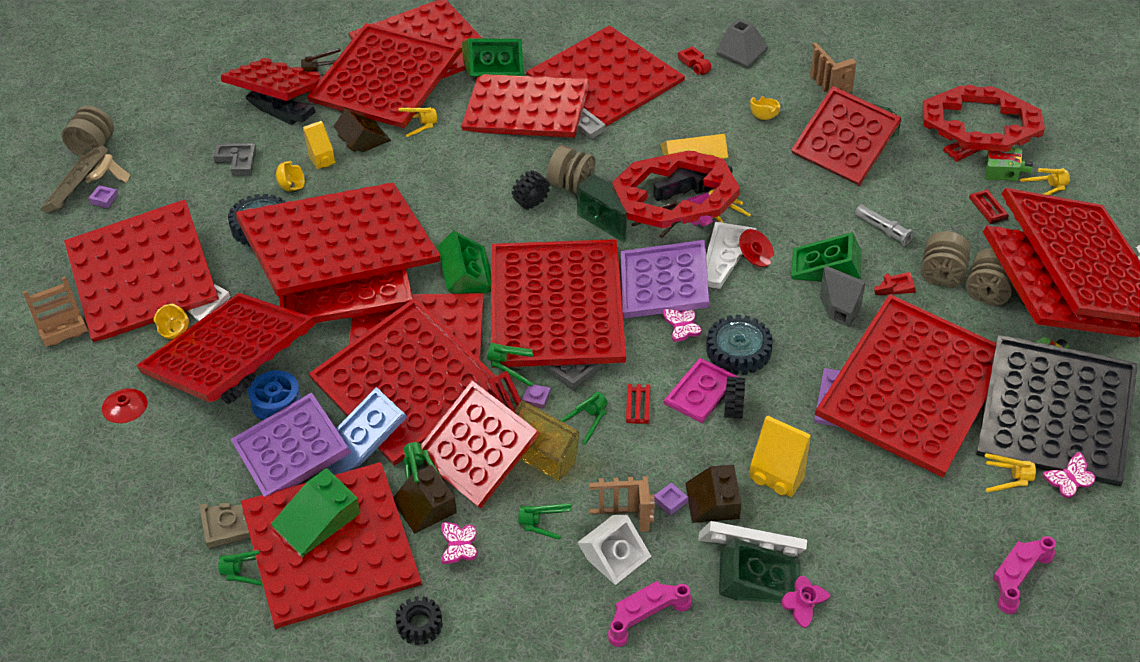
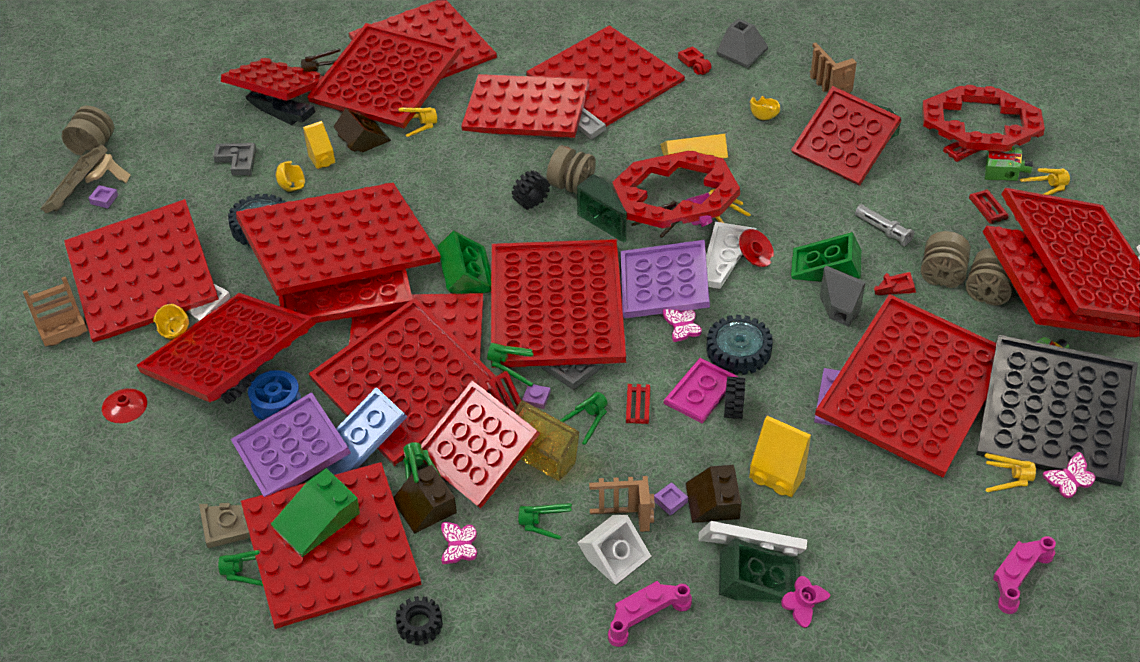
green slope [462,38,524,77] -> none
black slope [653,166,733,201] -> none

